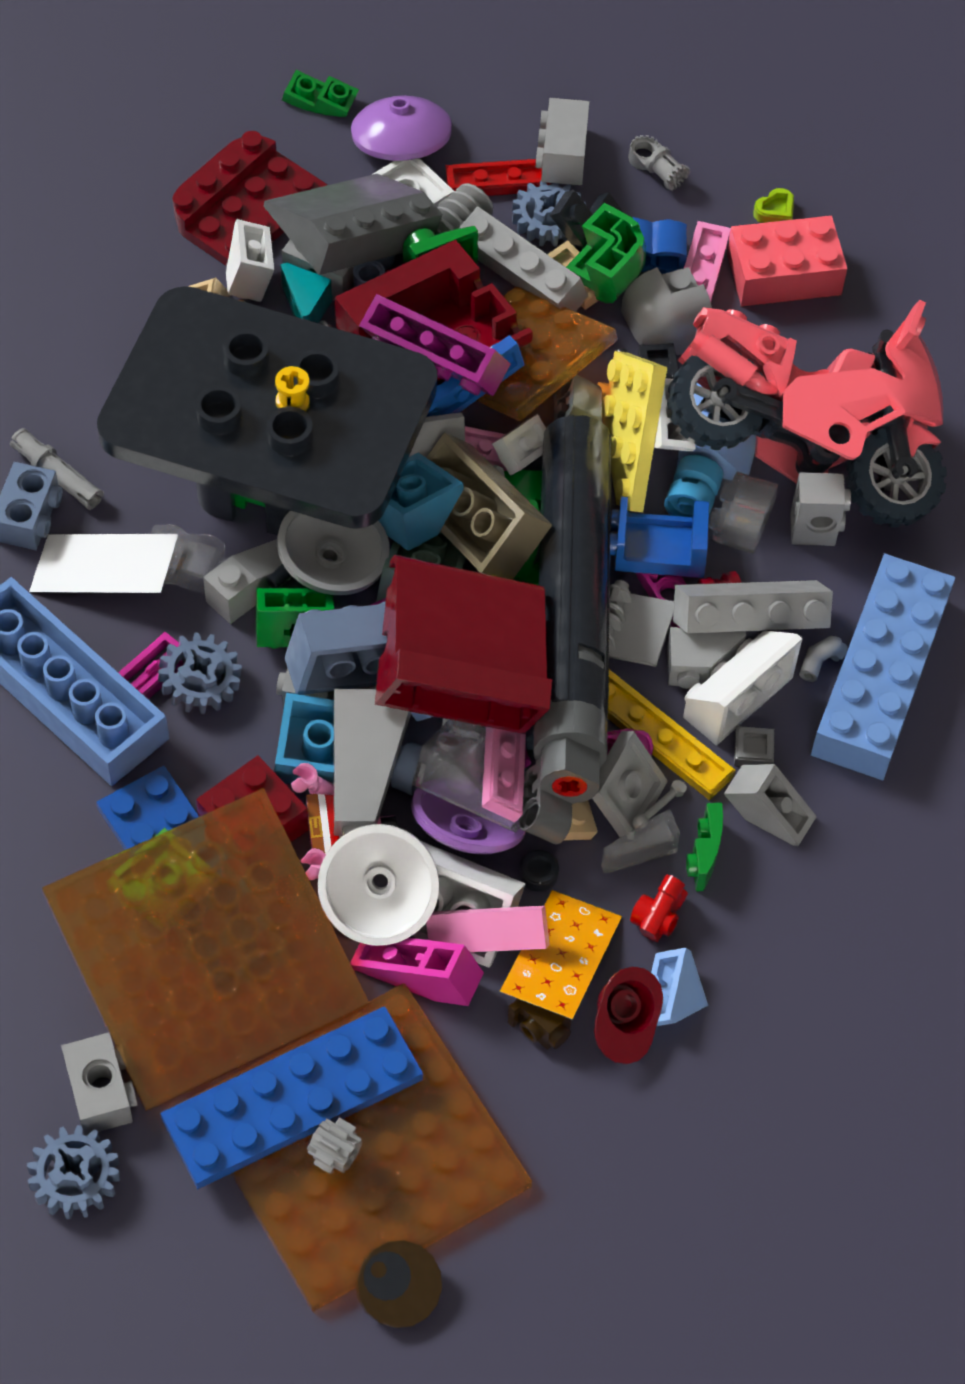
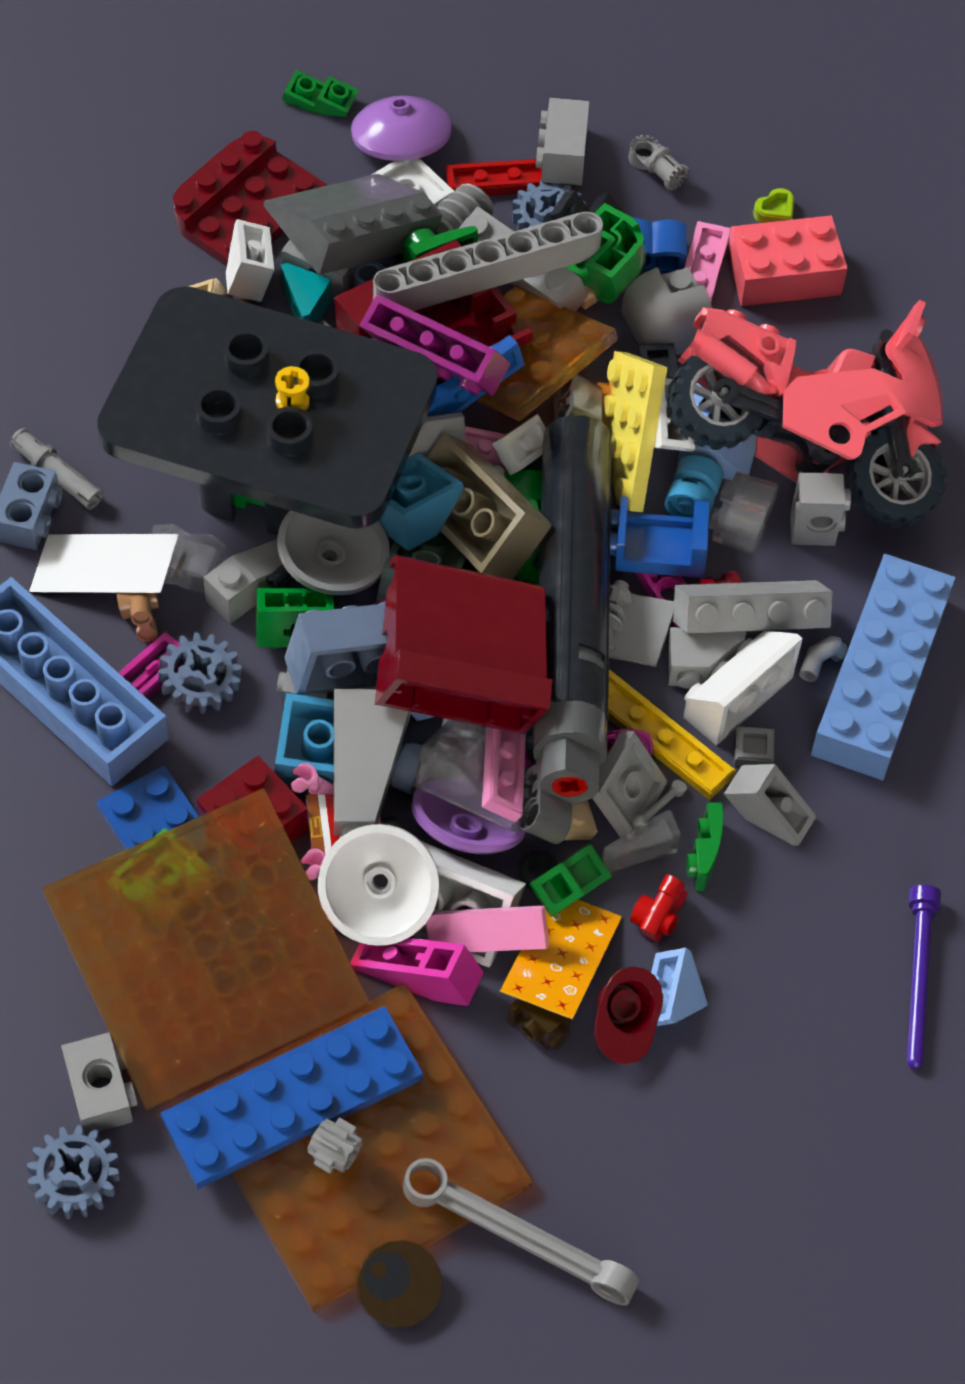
none -> medium nougat plate [116,593,160,642]
none -> light grey beam [373,212,603,311]
none -> light grey piece [403,1158,640,1306]
none -> green slope [529,844,613,917]
none -> dark purple piece [907,885,941,1070]

